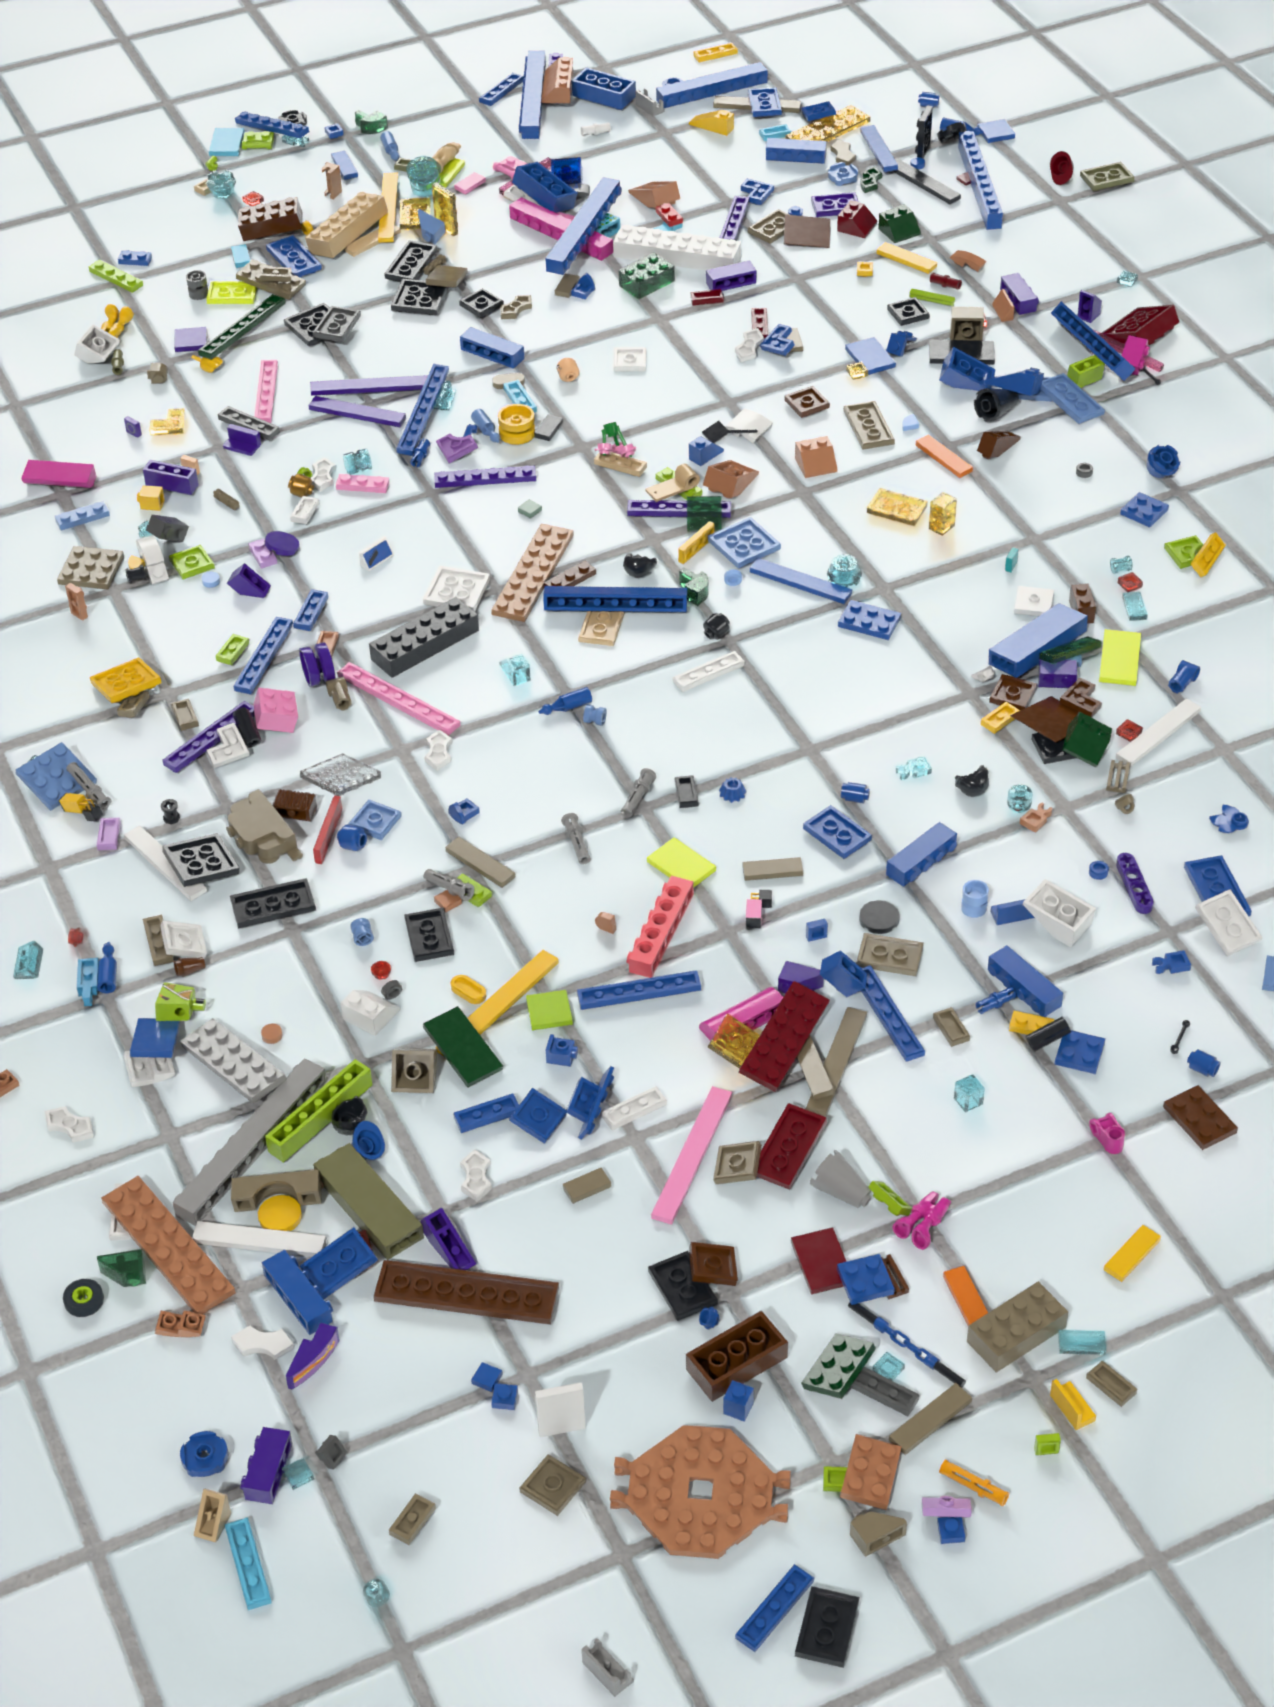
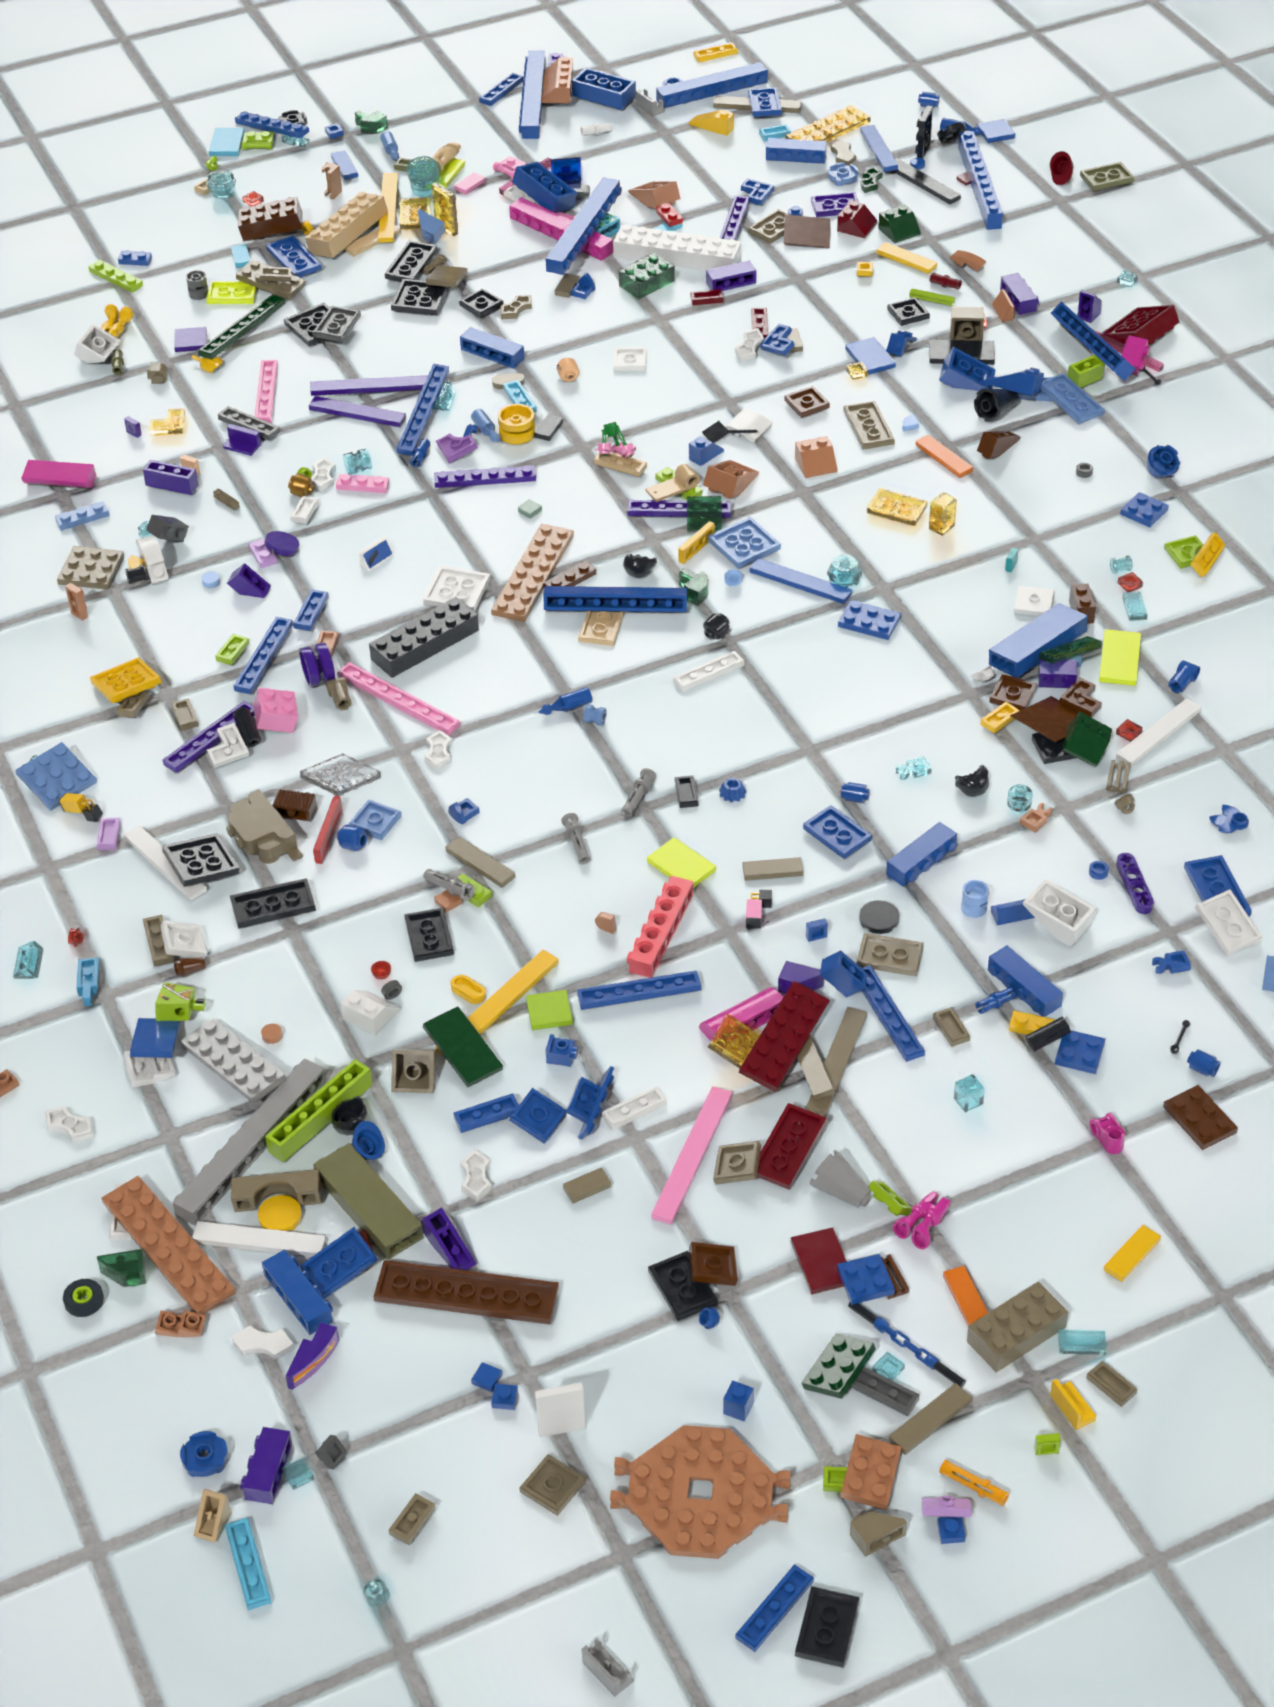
light grey pin [66,762,112,811] -> none
blue wheel [97,942,117,994] -> none
yellow brick [137,485,165,511] -> none
black bush [160,799,180,824] -> none
lime tile [169,544,215,580] -> none
medium blue wheel [350,918,374,946] -> none
clear light blue slope [499,654,531,686] -> none
reddish brown brick [686,1311,788,1402] -> none
blue tile [801,101,836,121] -> none

